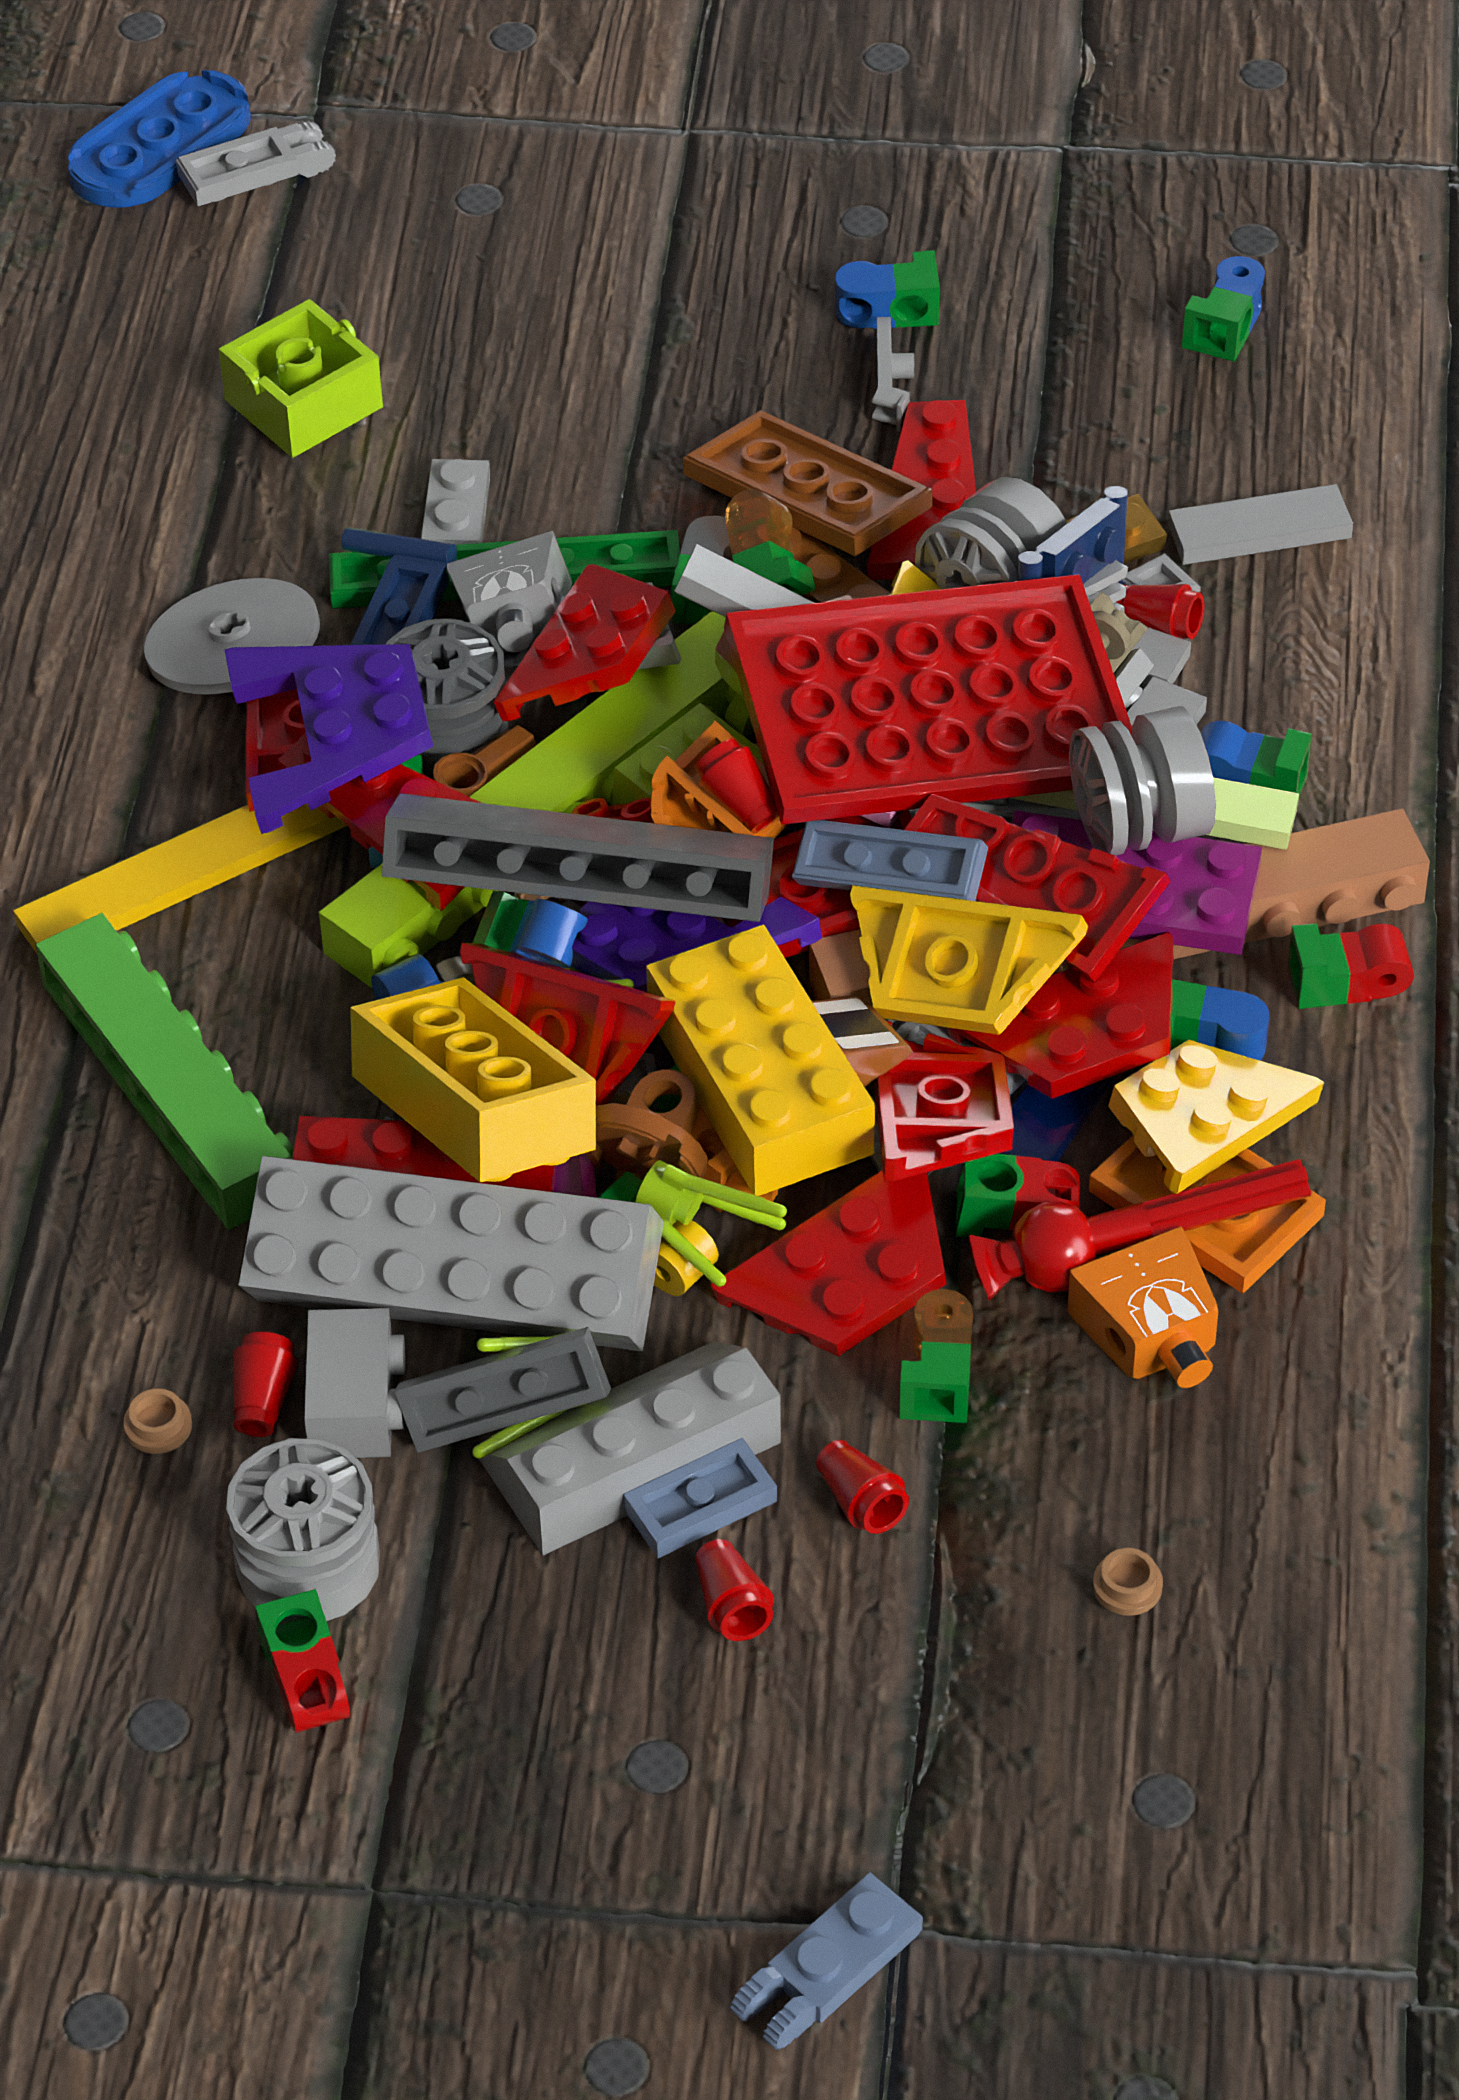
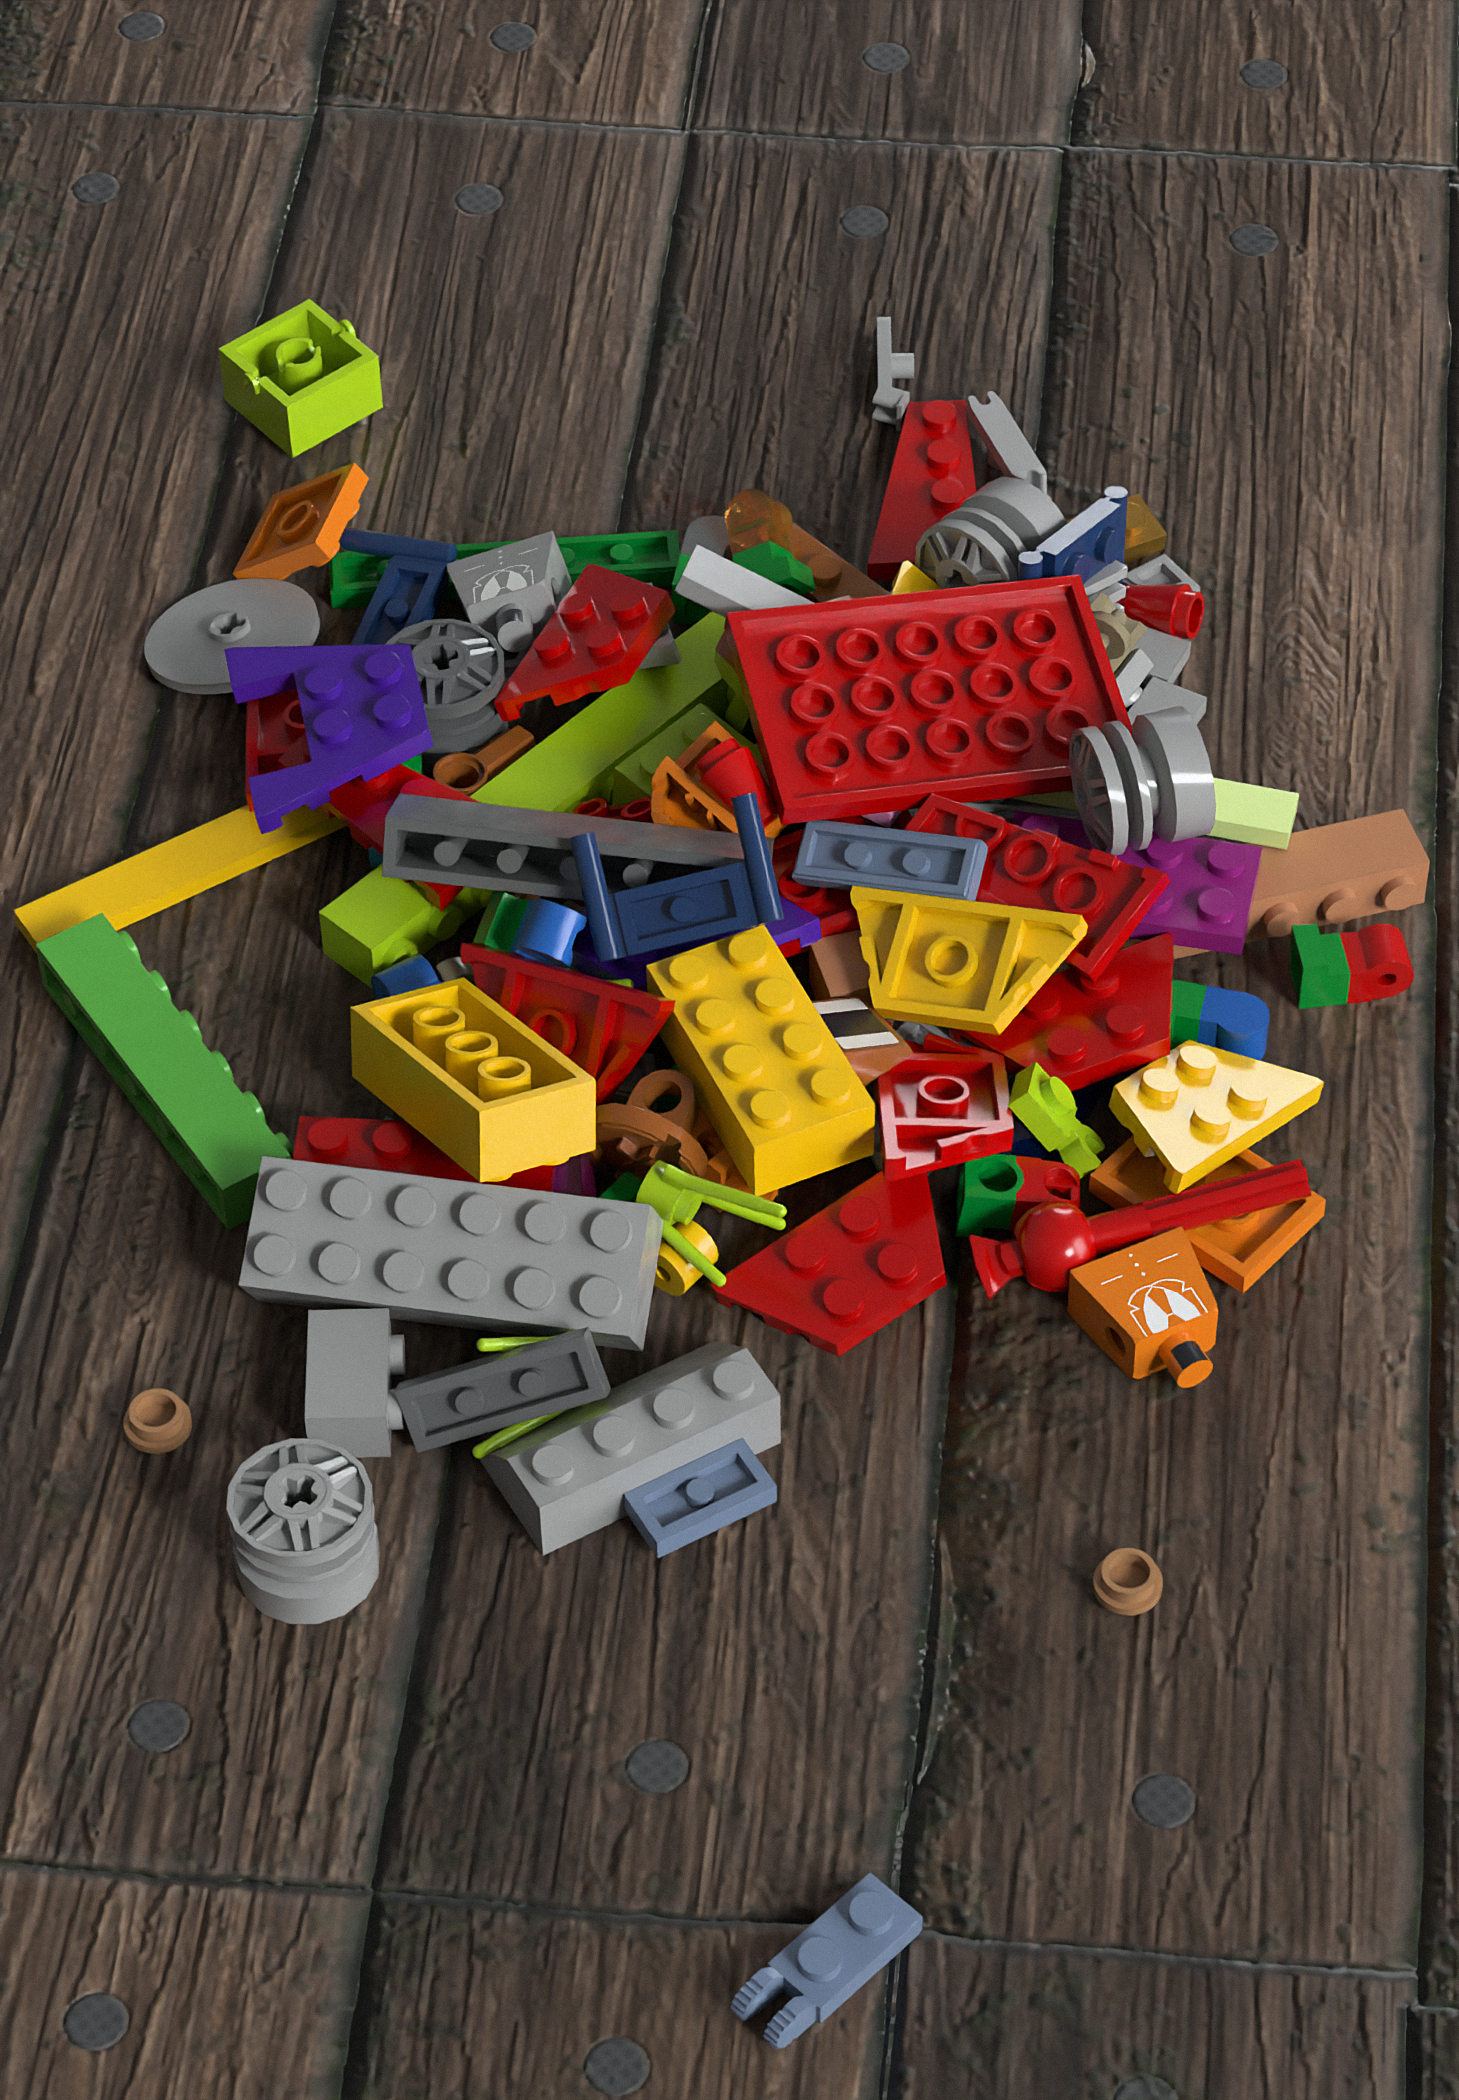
blue tile [68,70,251,208] -> none
light grey hinge [176,120,336,206] -> none
red cone [233,1332,299,1437] -> none
leg [255,1589,350,1733] -> none
light grey plate [421,459,490,545] -> none
dark orange tile [683,410,932,556] -> none
red cone [695,1539,774,1641] -> none
red cone [816,1440,909,1534] -> none
leg [835,250,940,329] -> none
green leg [900,1289,973,1423] -> none
light grey tile [1168,484,1353,565] -> none
green leg [1182,256,1265,362] -> none
leg [1201,721,1312,797] -> none
none -> orange plate [233,462,369,580]
none -> dark blue plate [569,793,785,963]
none -> light grey piece [966,391,1052,501]
none -> lime plate [1008,1061,1105,1179]

